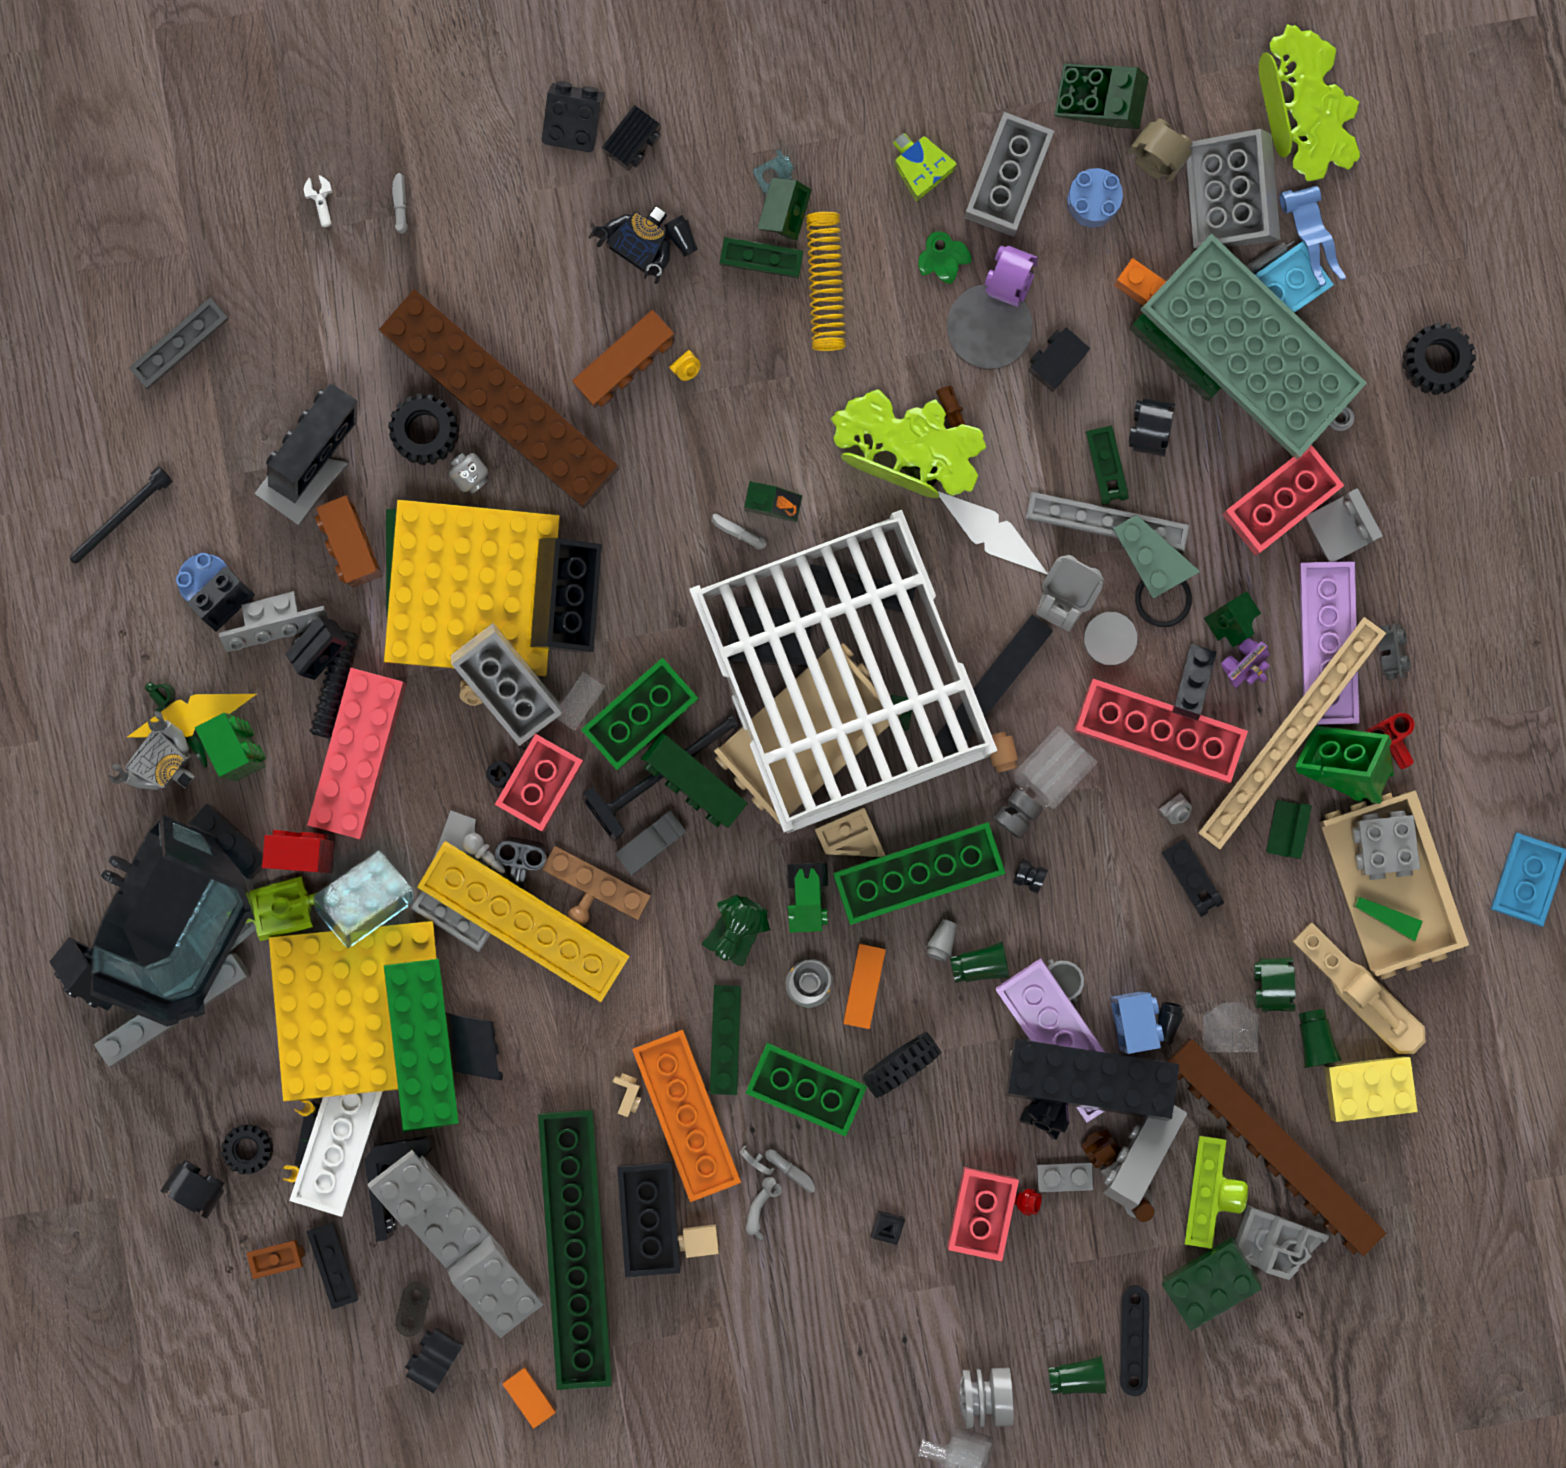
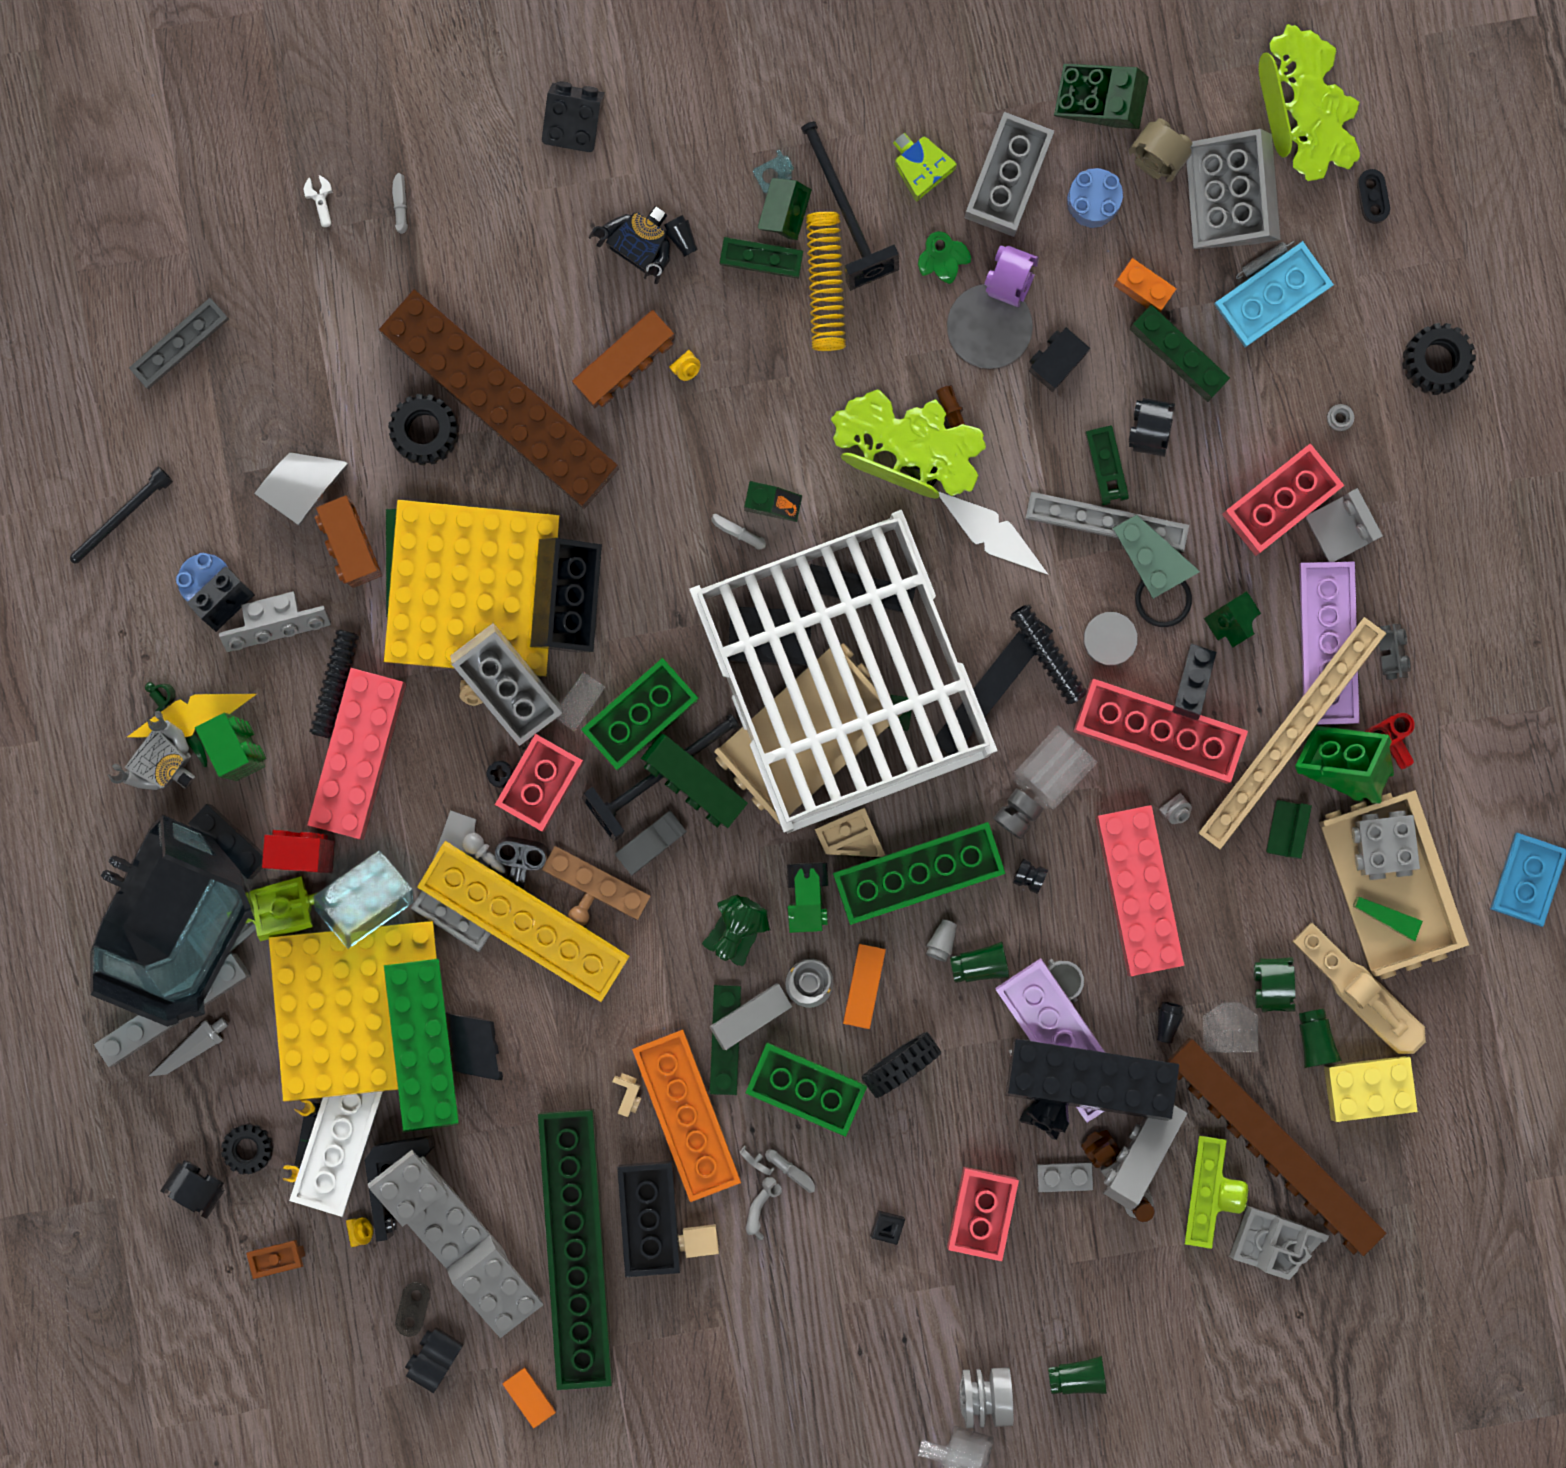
black brick [49,937,125,1011] -> none
black brick [266,383,357,503] -> none
black brick [285,615,349,680] -> none
black plate [306,1222,359,1310] -> none
light grey head [449,453,489,493] -> none
black brick [602,105,661,171] -> none
medium nougat brick [990,732,1019,773] -> none
red plate [1014,1188,1042,1216] -> none
light grey piece [1036,555,1104,632] -> none
medium blue brick [1110,991,1164,1054] -> none
black plate [1120,1285,1149,1396] -> none
sand green plate [1140,233,1367,459] -> none
black plate [1161,839,1224,918] -> none
dark green brick [1162,1236,1262,1331] -> none
medium lavender hips [1221,638,1270,688] -> none
medium blue flag [1279,185,1346,286] -> none
none -> light grey bar [148,1017,229,1077]
none -> yellow plate [346,1217,373,1247]
none -> light grey tile [709,984,792,1050]
none -> black tile [801,121,899,291]
none -> black piece [1010,604,1087,704]
none -> coral brick [1095,805,1184,976]
none -> black plate [1357,169,1390,224]

